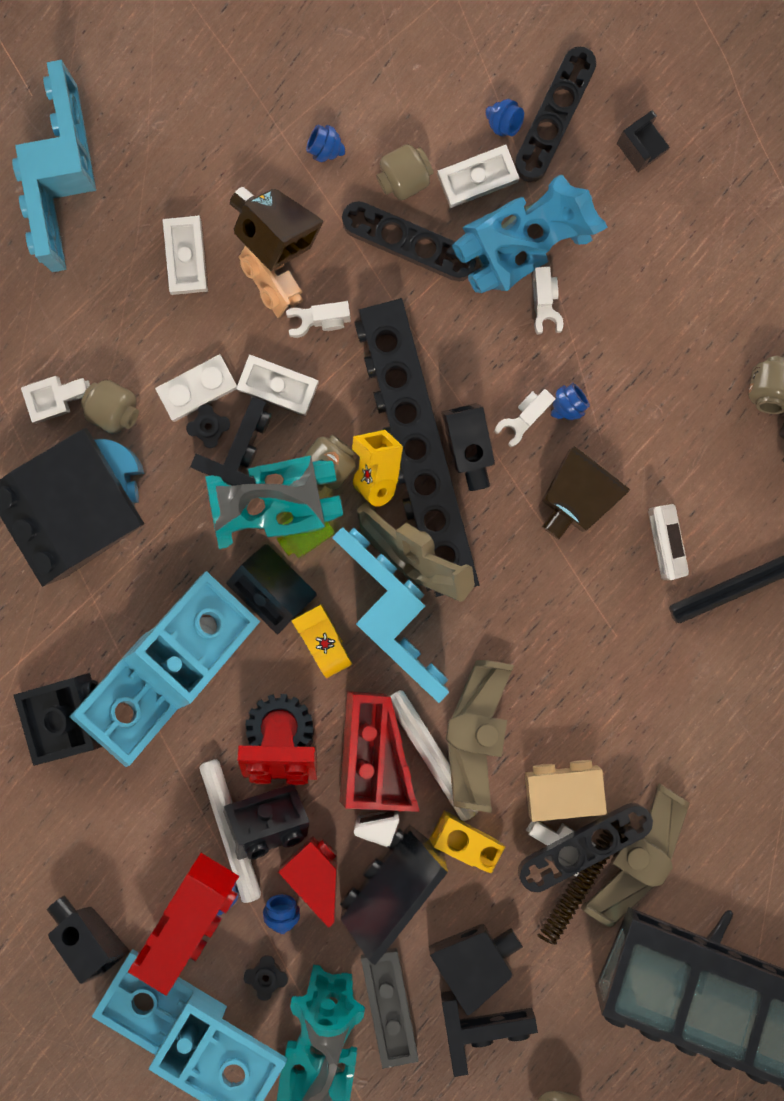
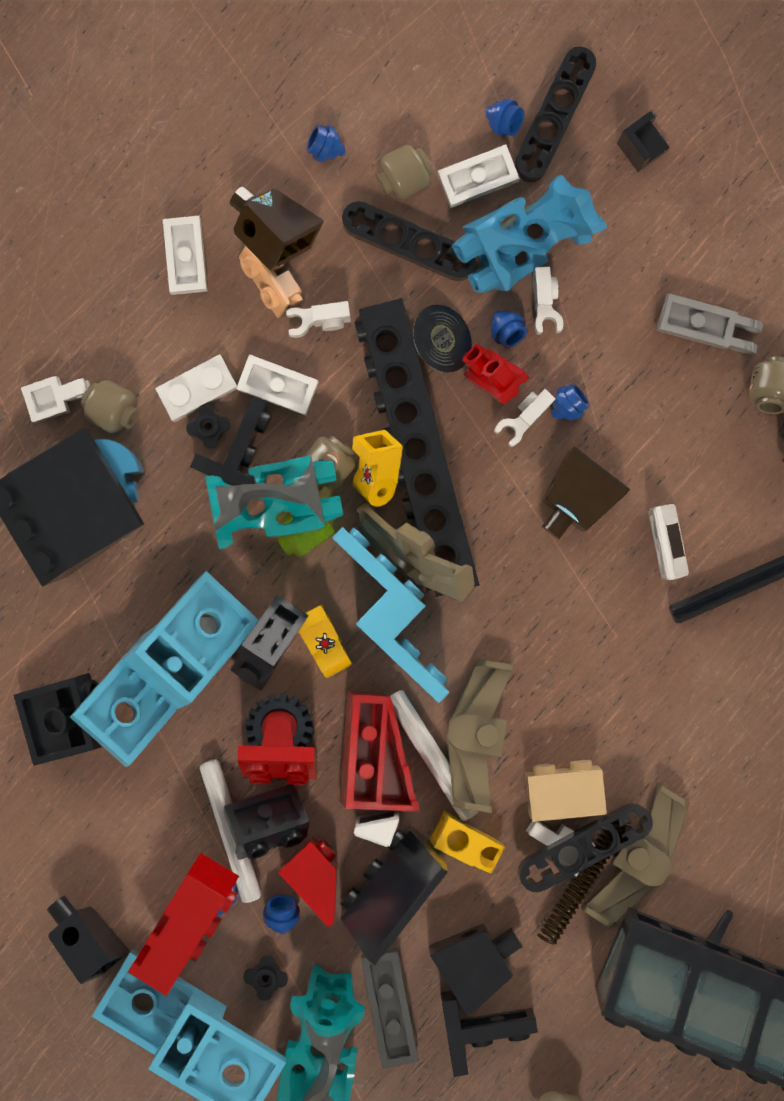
medium azure bracket [12,60,96,272] -> none
black panel [226,544,317,635] -> none
black torso [441,403,495,491] -> none
none -> black bracket [231,595,309,690]
none -> black sticker [413,305,472,373]
none -> red hips [462,344,530,405]
none -> blue plate [491,310,528,348]
none -> light grey hinge [655,293,764,355]

